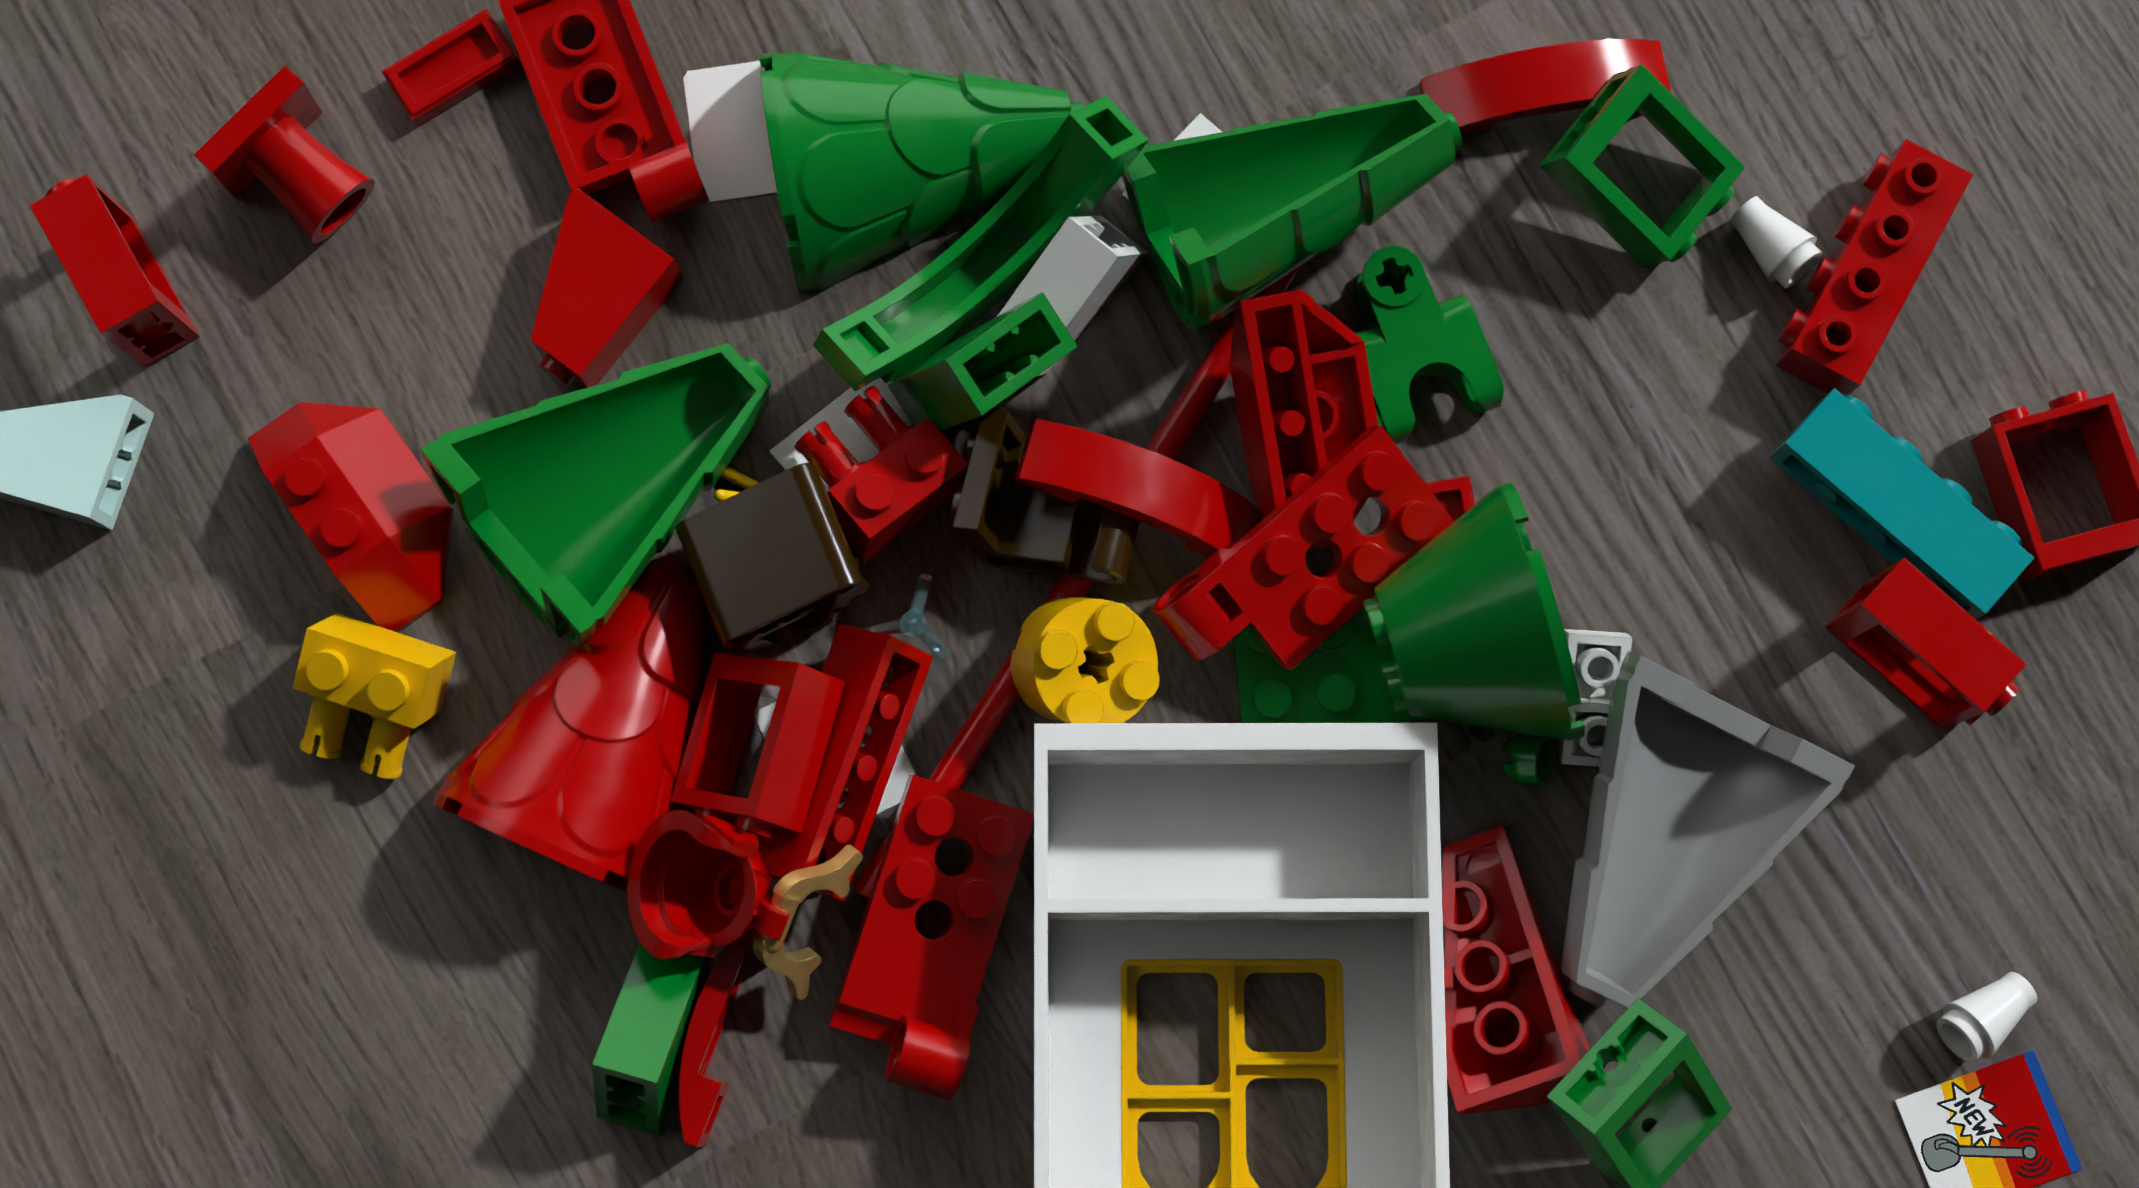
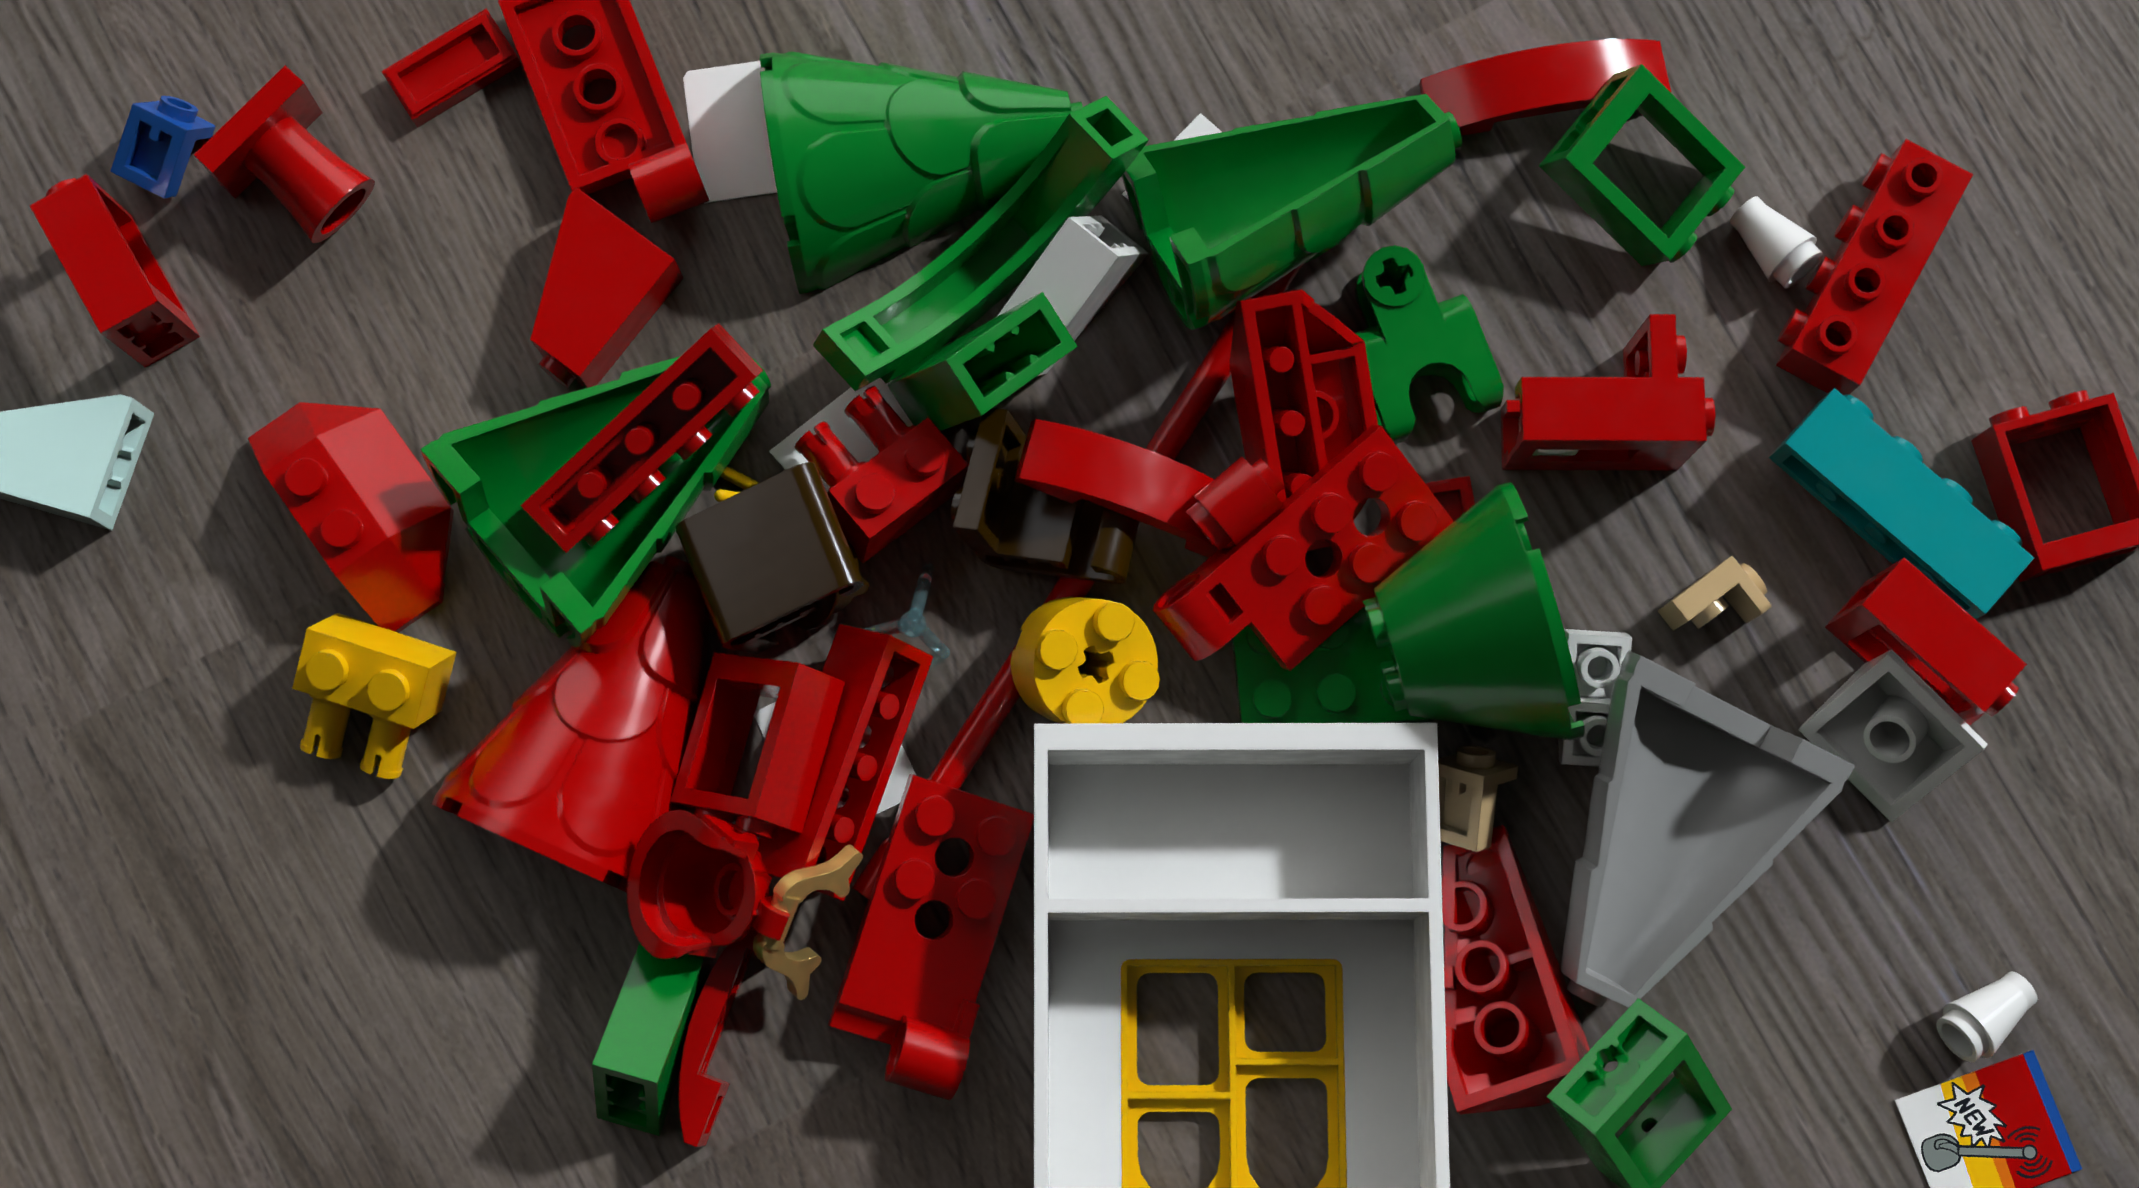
green hinge [1501,734,1553,787] -> none
none -> blue bracket [110,96,216,198]
none -> red brick [520,323,763,553]
none -> red brick [1186,456,1285,551]
none -> tan bracket [1438,746,1518,852]
none -> red brick [1501,314,1716,471]
none -> tan bracket [1658,555,1772,631]
none -> white slope [1799,649,1987,822]

